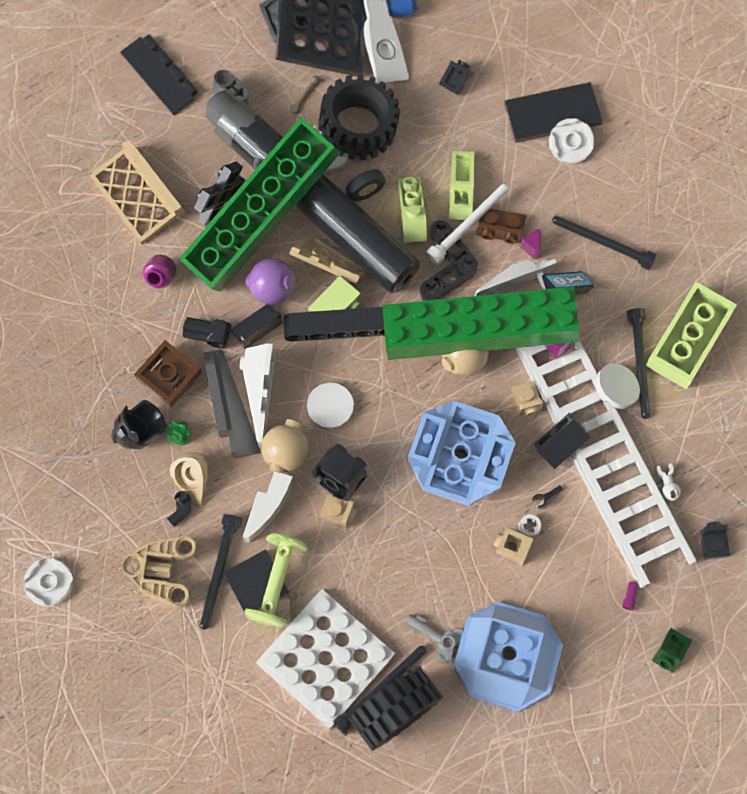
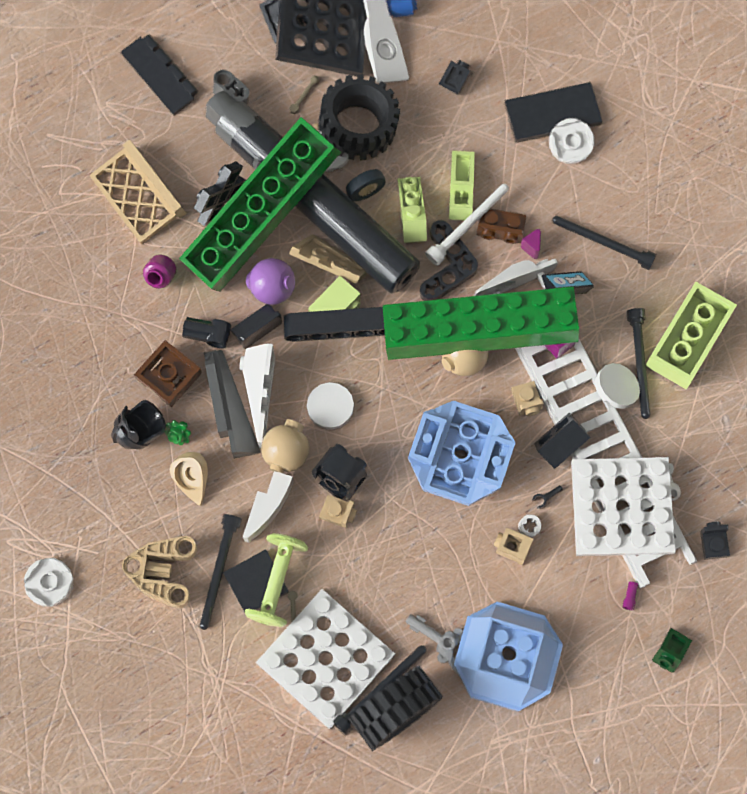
black arm [167,491,191,527] -> none
none -> white piece [571,457,675,556]

